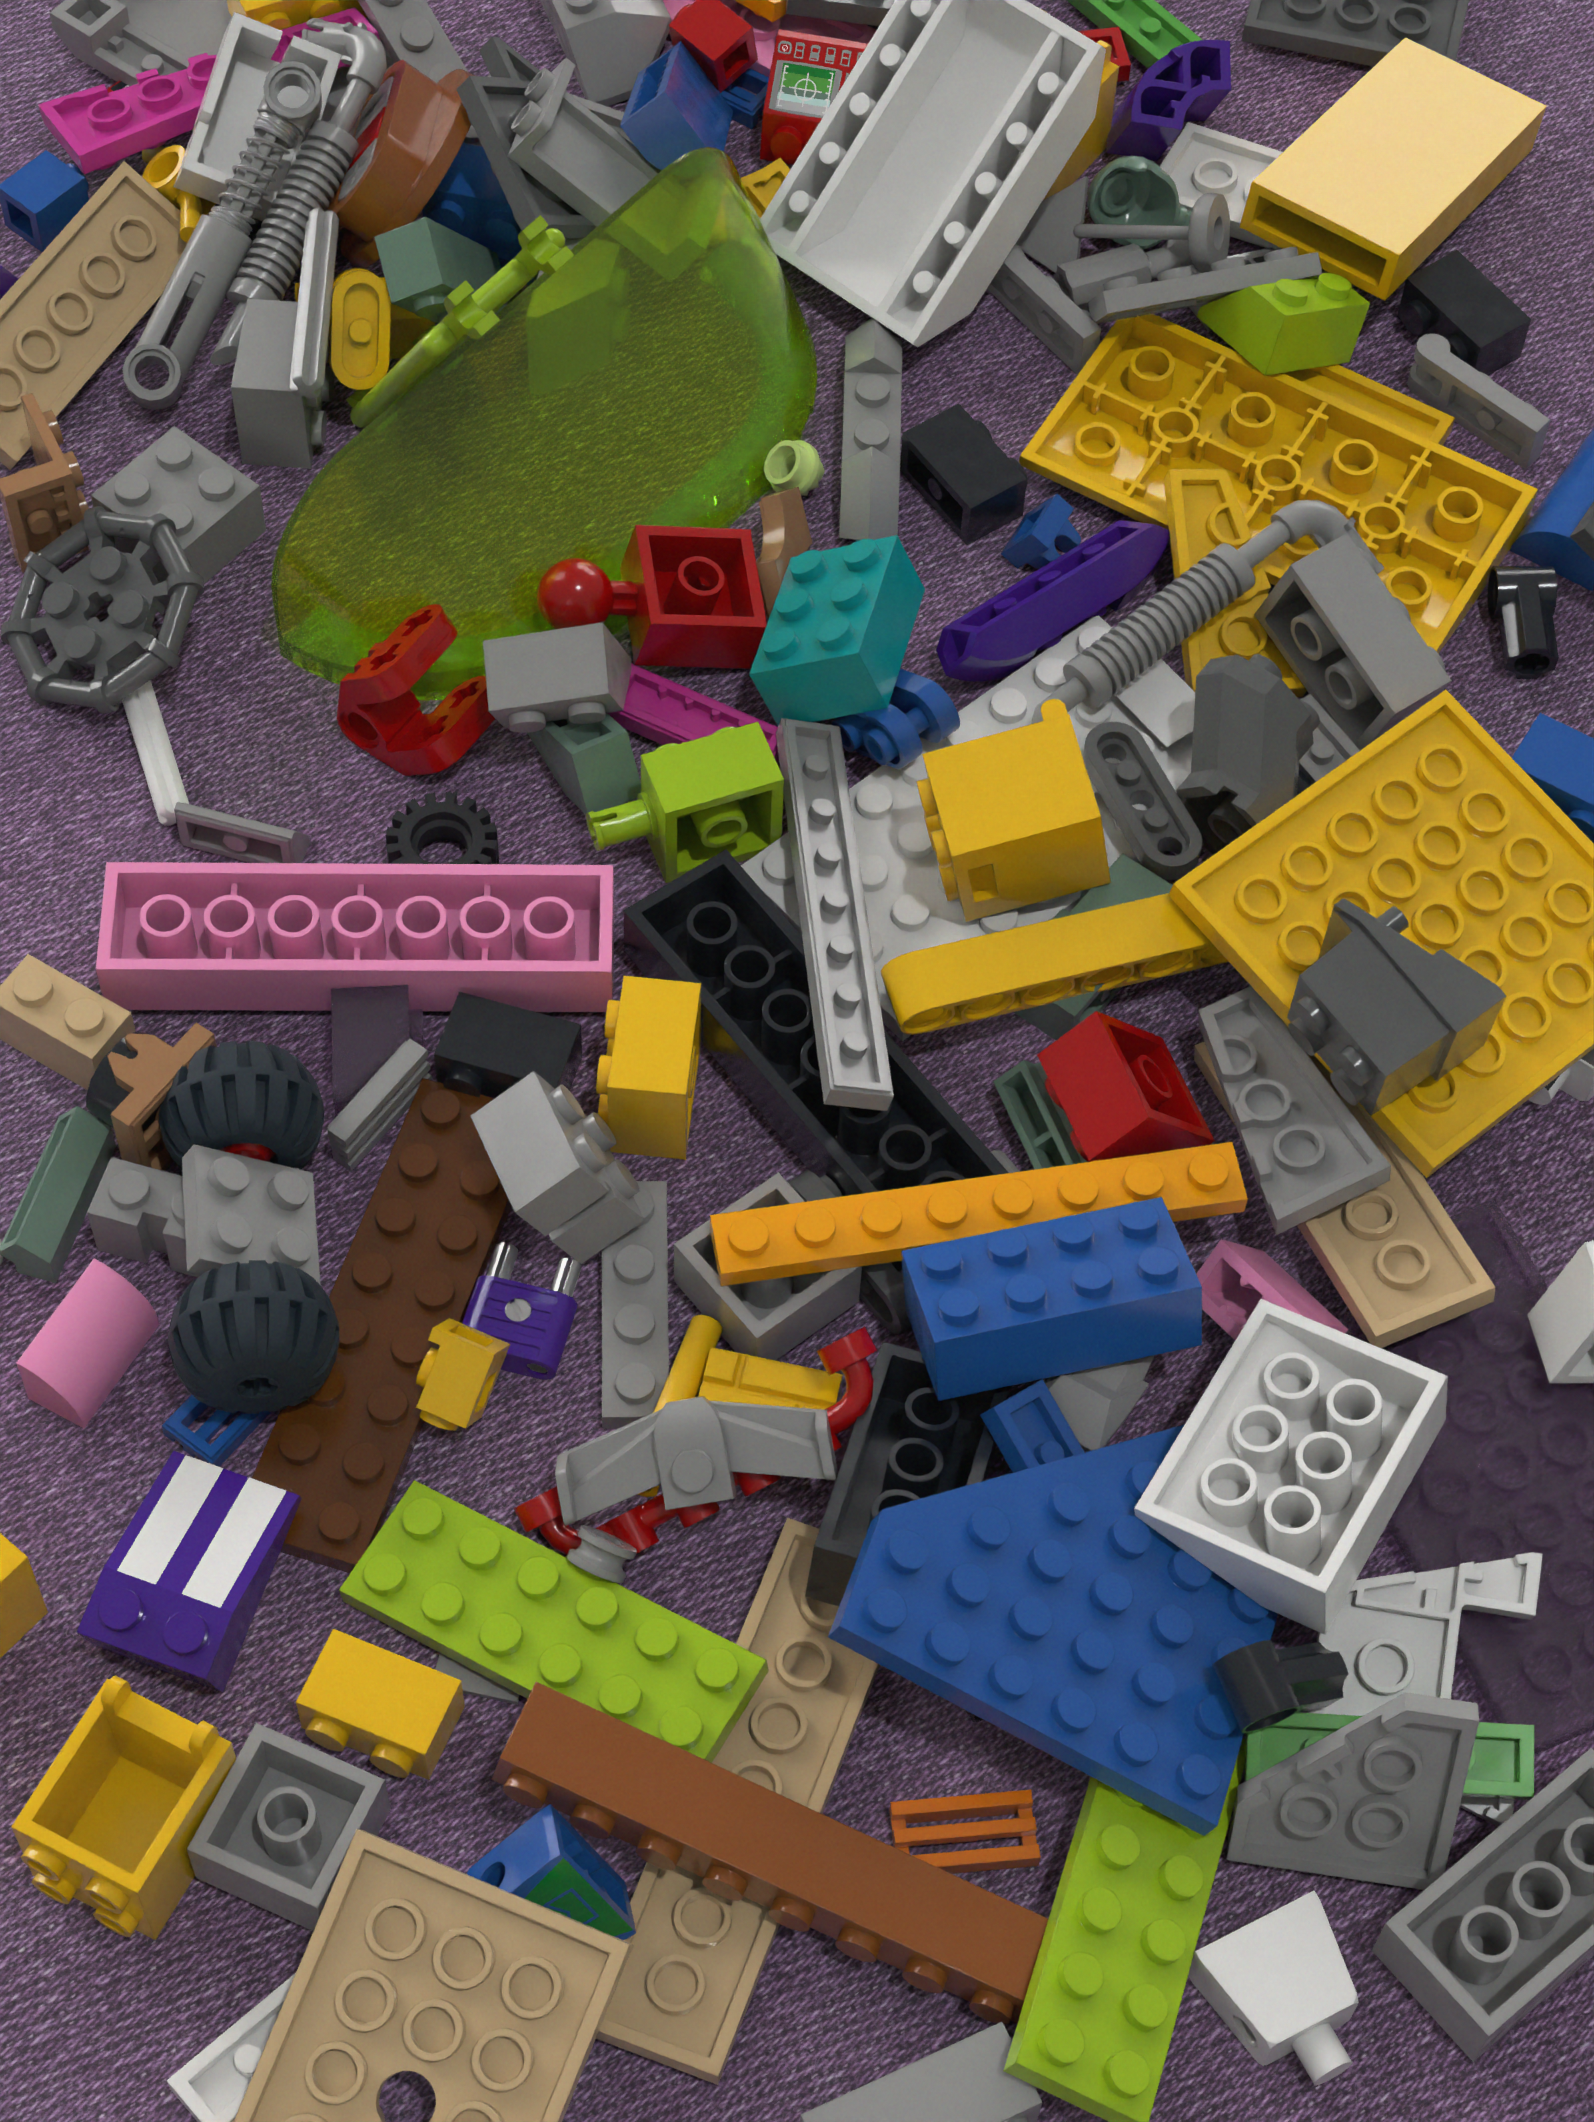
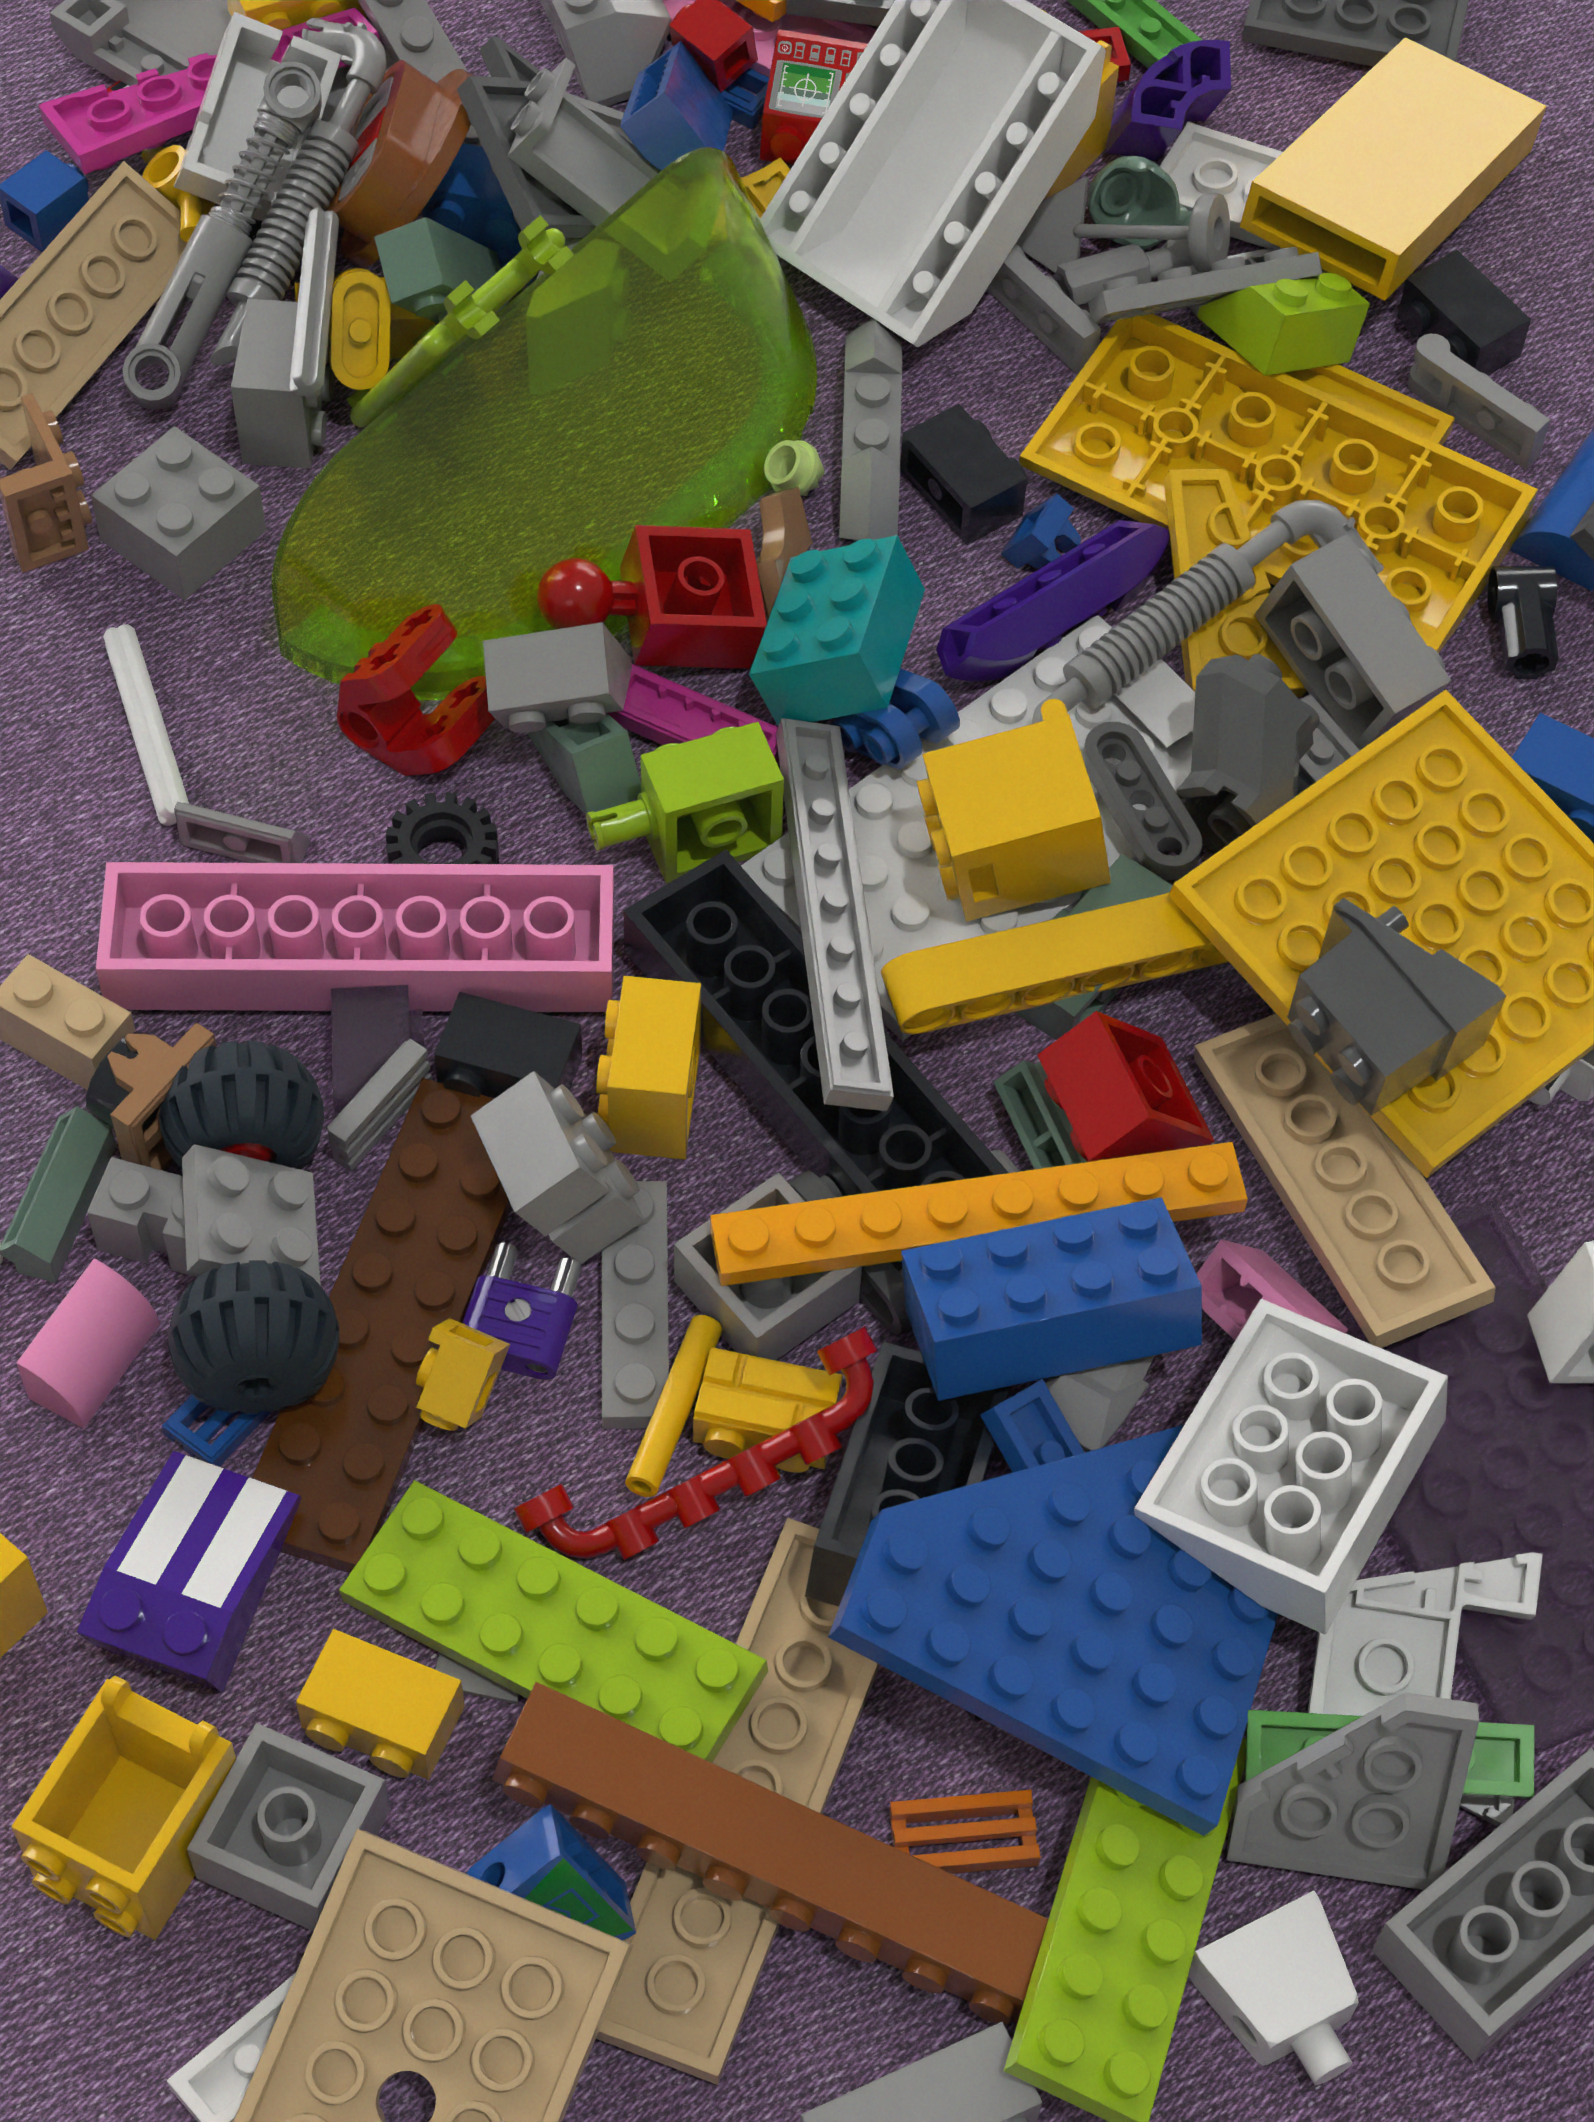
dark grey plate [1,506,204,714] -> none
light grey plate [555,1396,838,1526] -> none
light grey bush [567,1525,637,1583] -> none
light grey wing [1198,986,1391,1235] -> none
black piece [1213,1640,1349,1733] -> none

